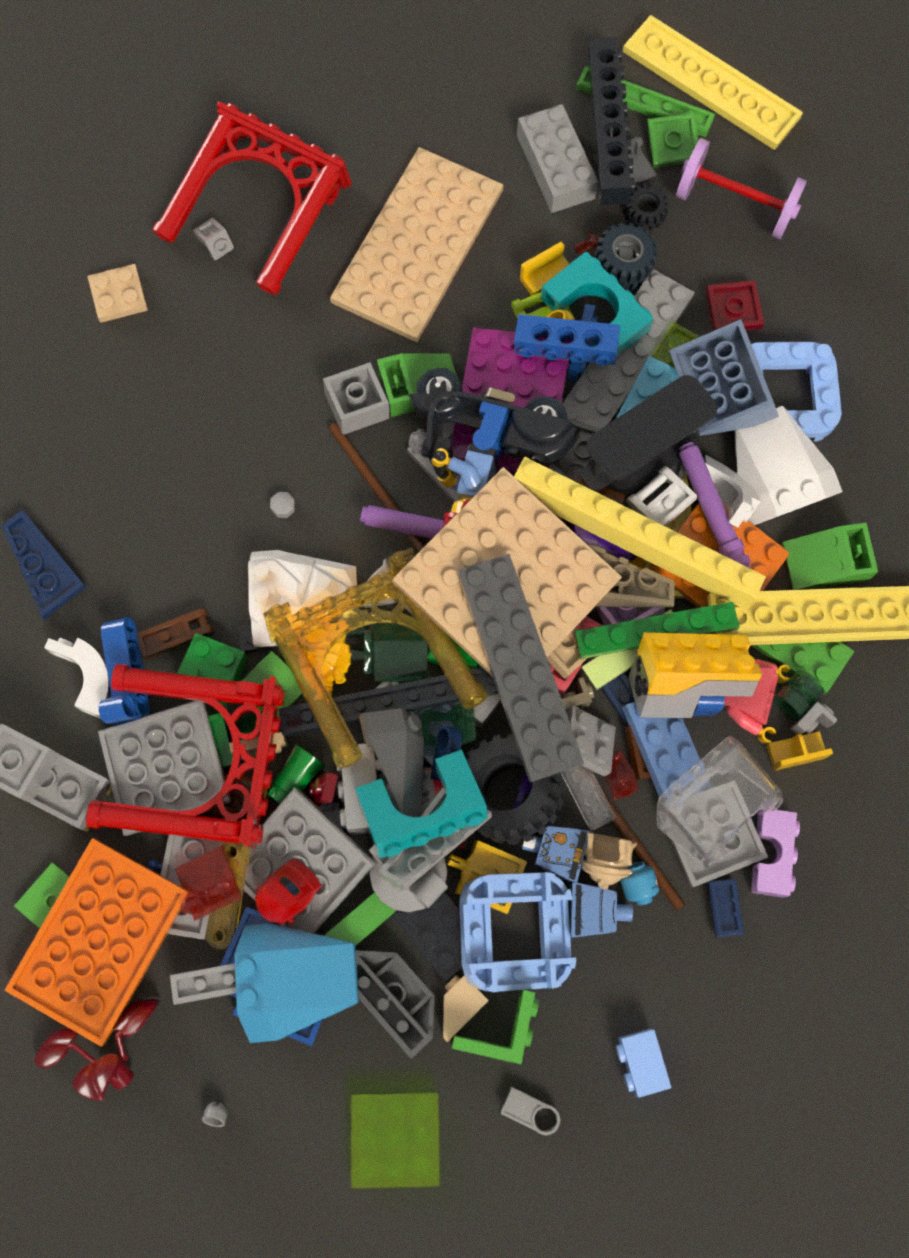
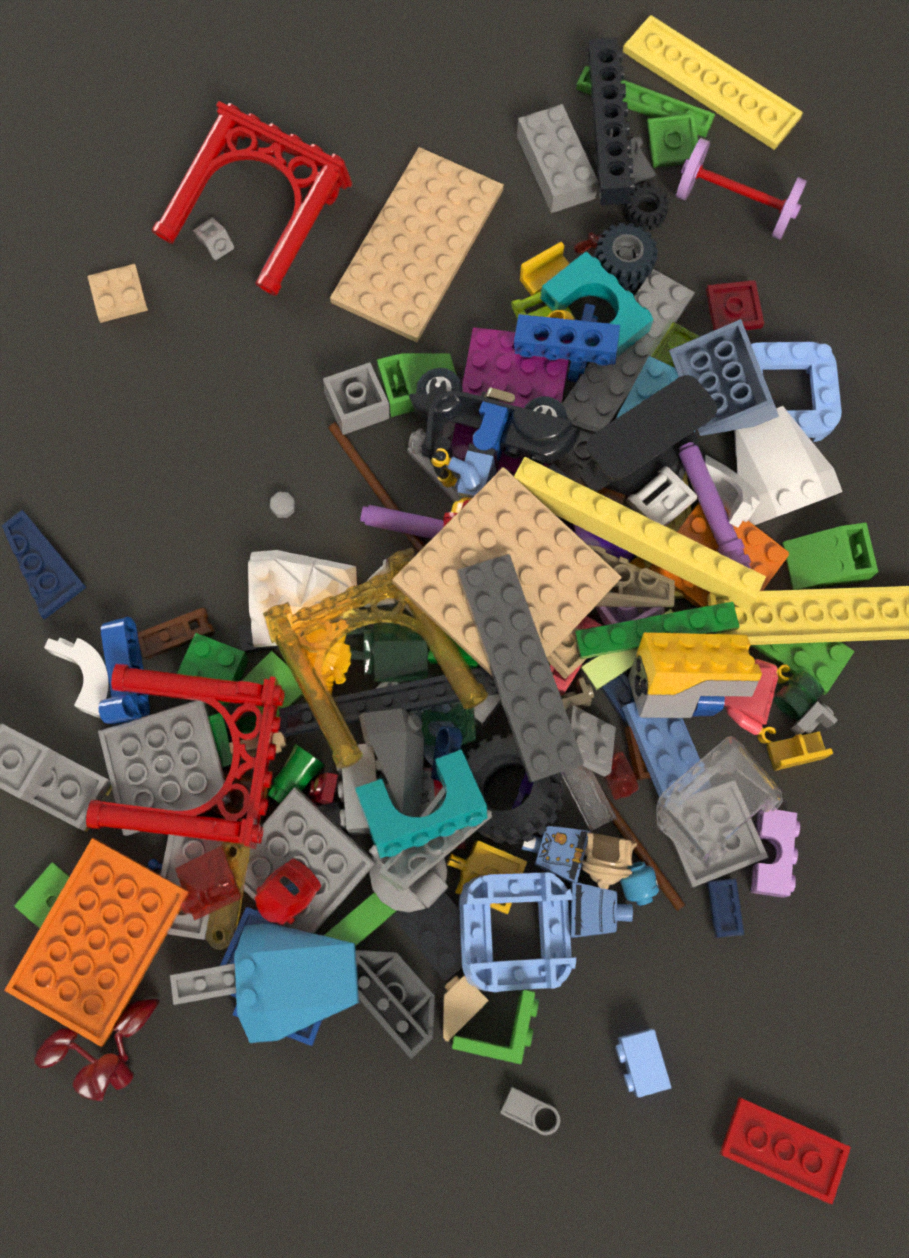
light grey hinge [202,1102,227,1127] -> none
clear neon green plate [351,1092,440,1188] -> none
none -> red plate [720,1098,851,1204]

